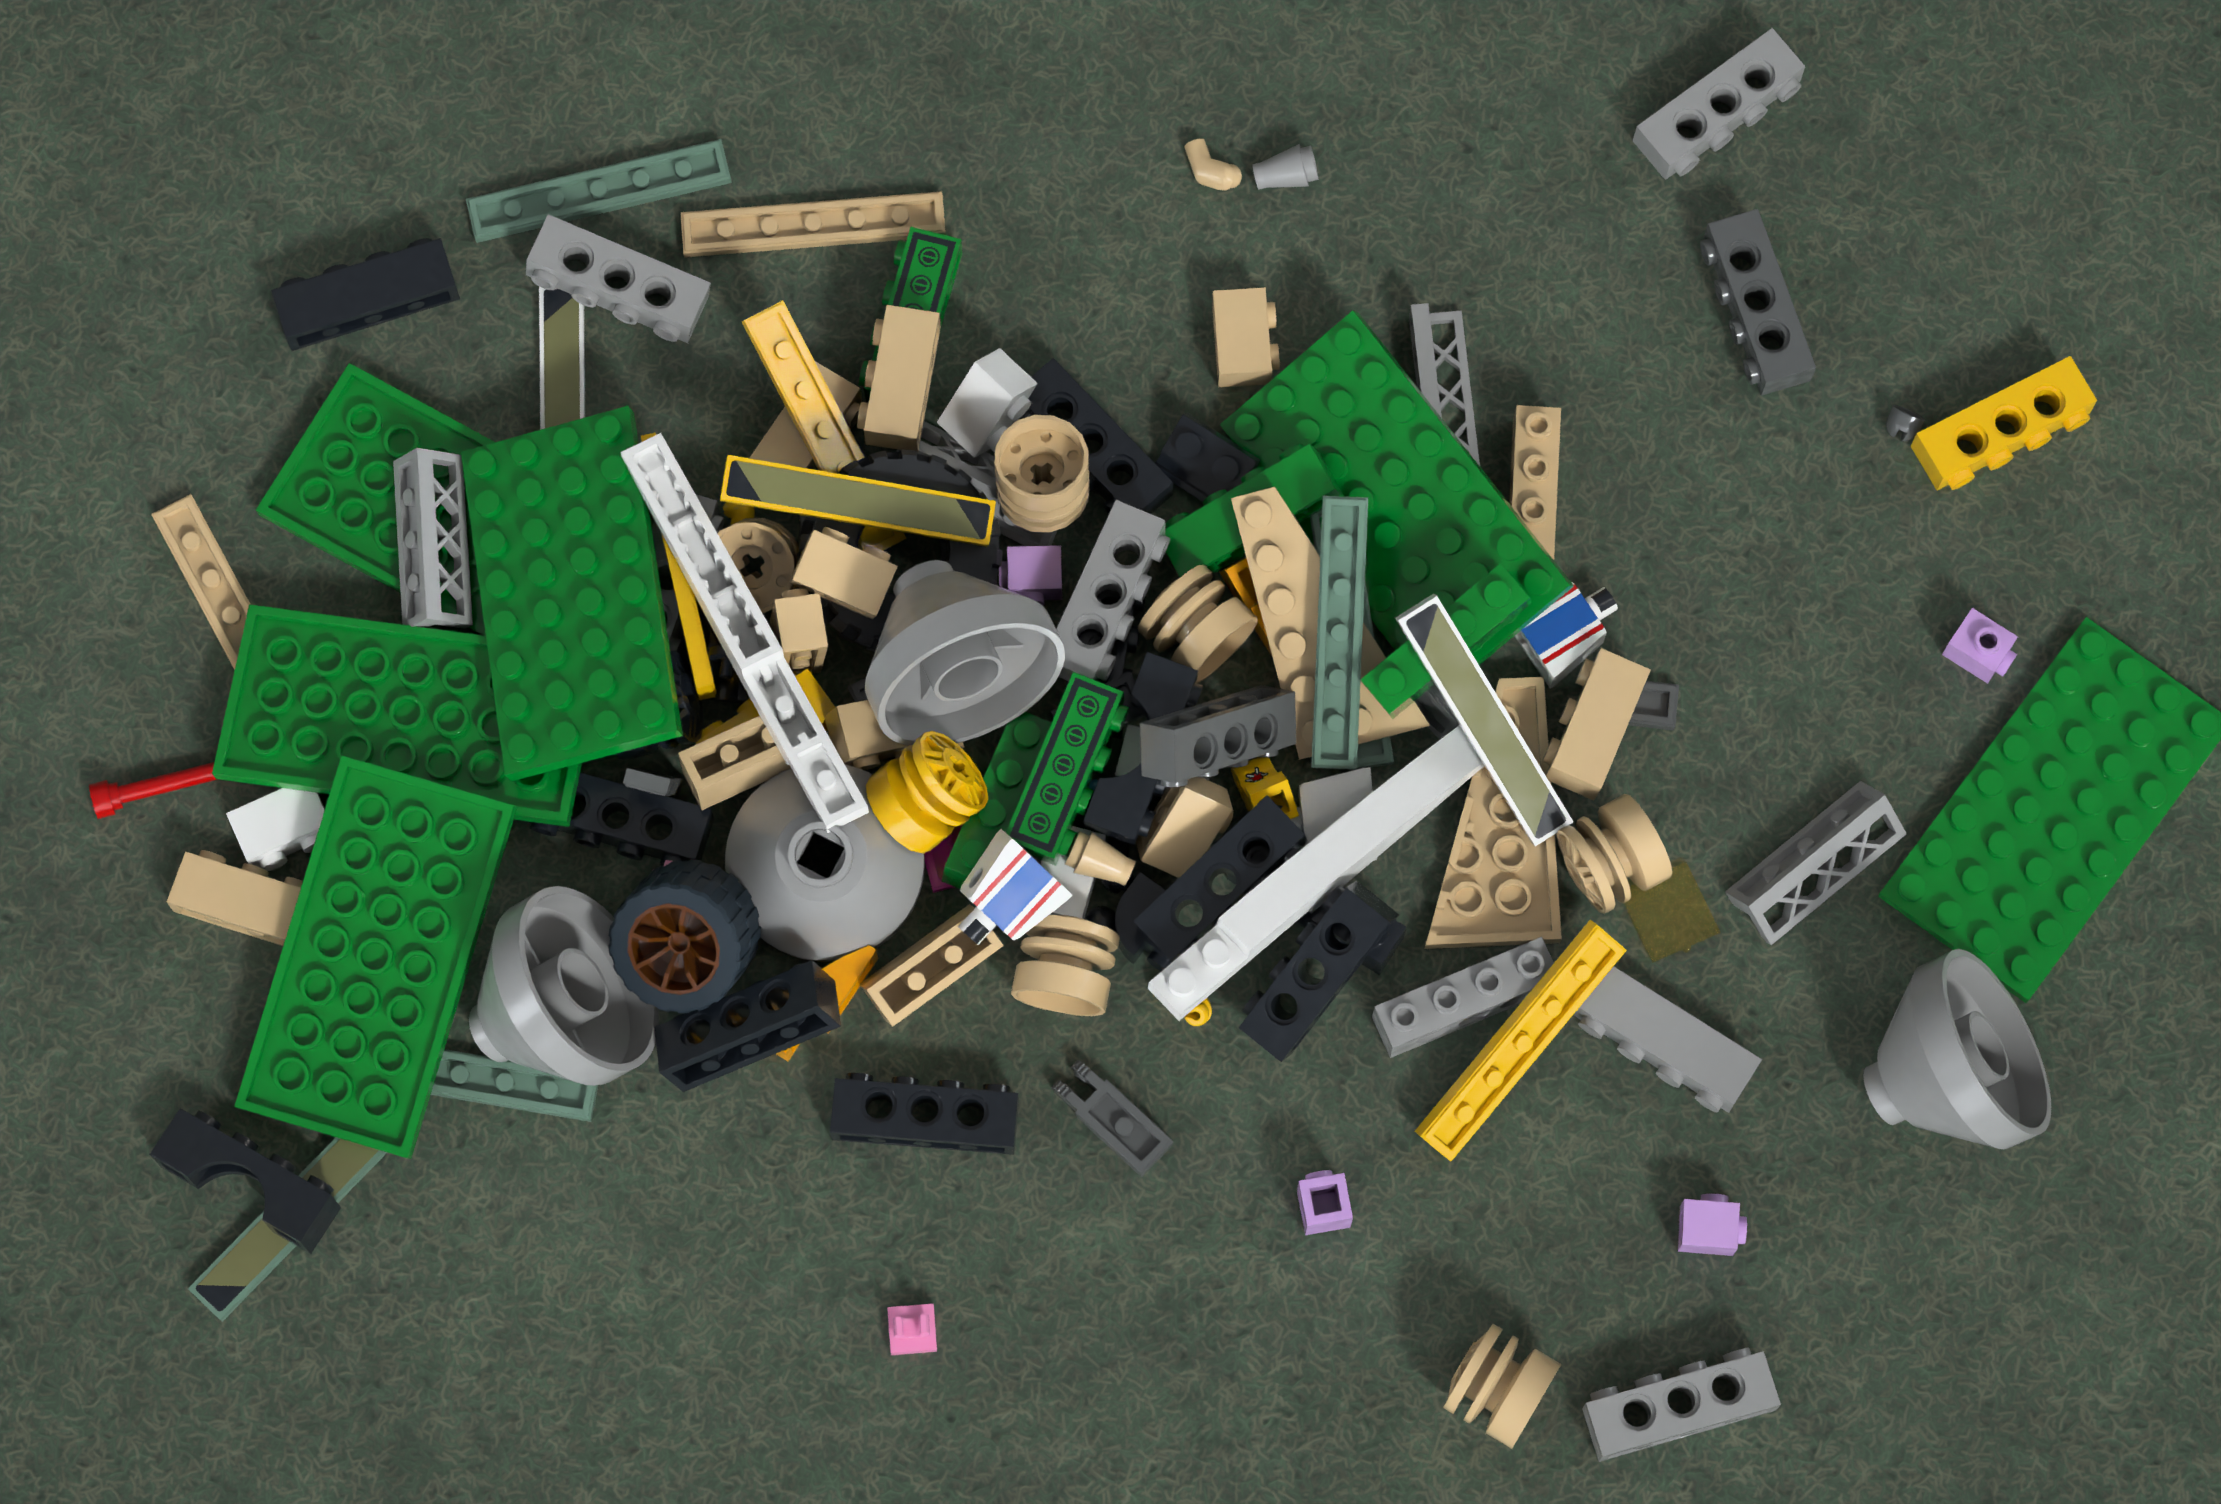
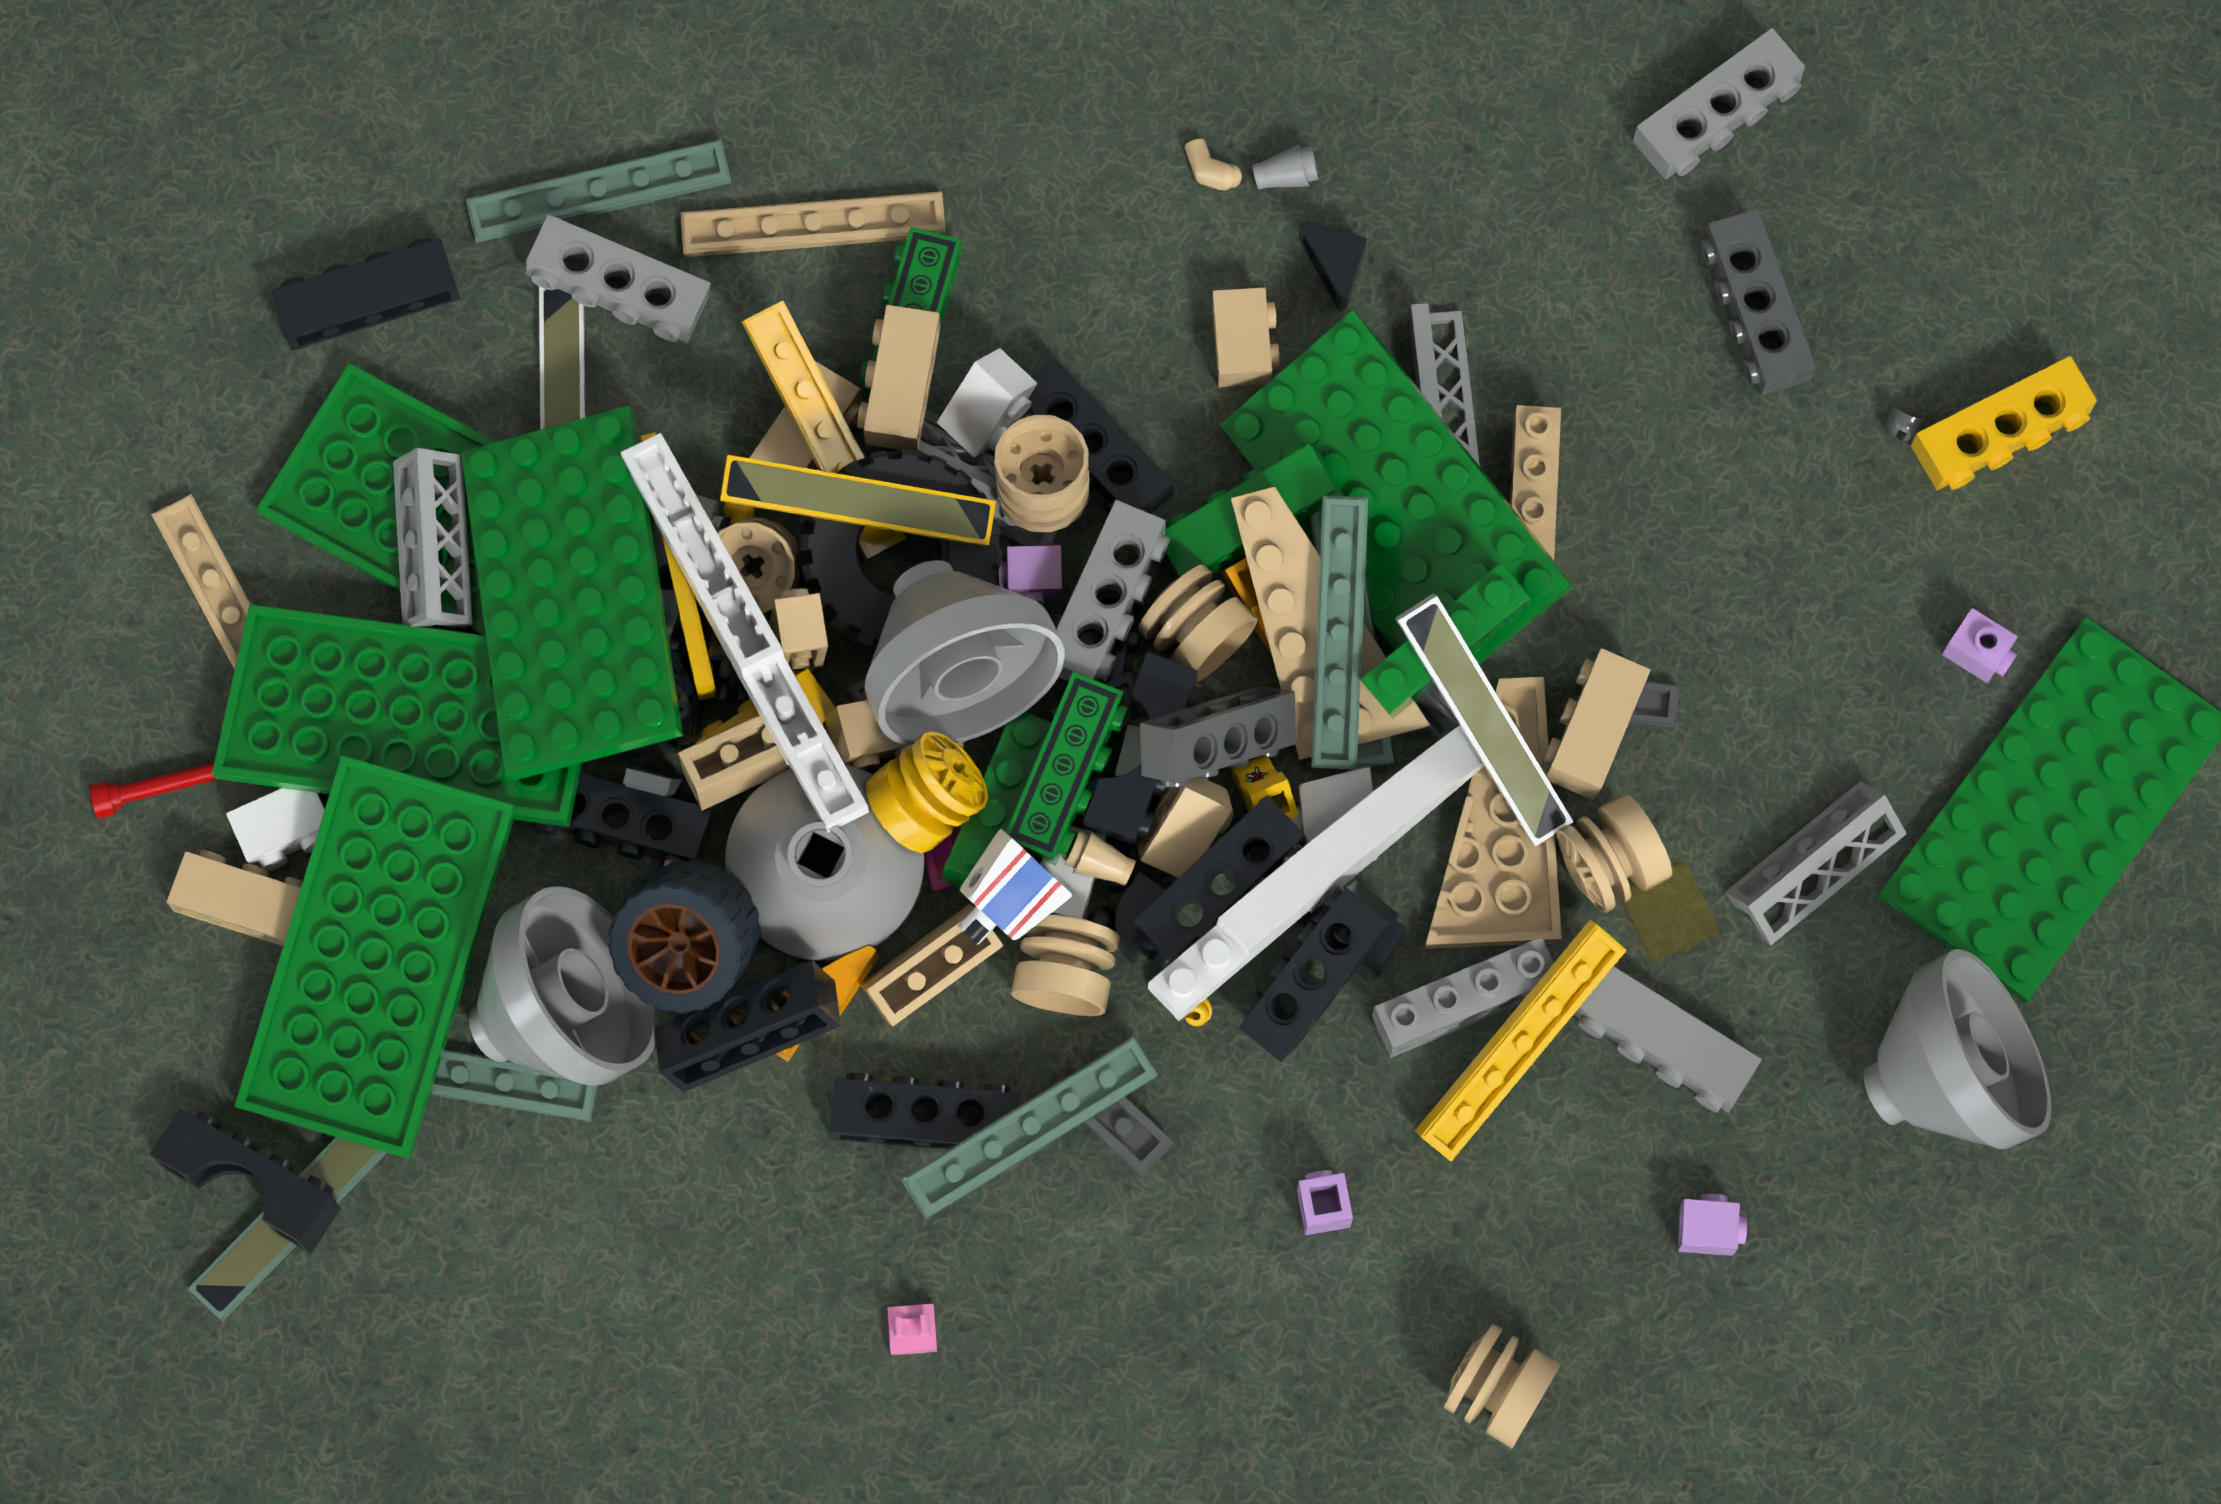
tan brick [789,527,898,619] -> none
black plate [1155,413,1261,502] -> none
torso [1515,582,1618,688] -> none
light grey brick [1582,1348,1781,1462] -> none
none -> sand green tile [901,1037,1158,1219]
none -> black slope [1299,220,1367,312]

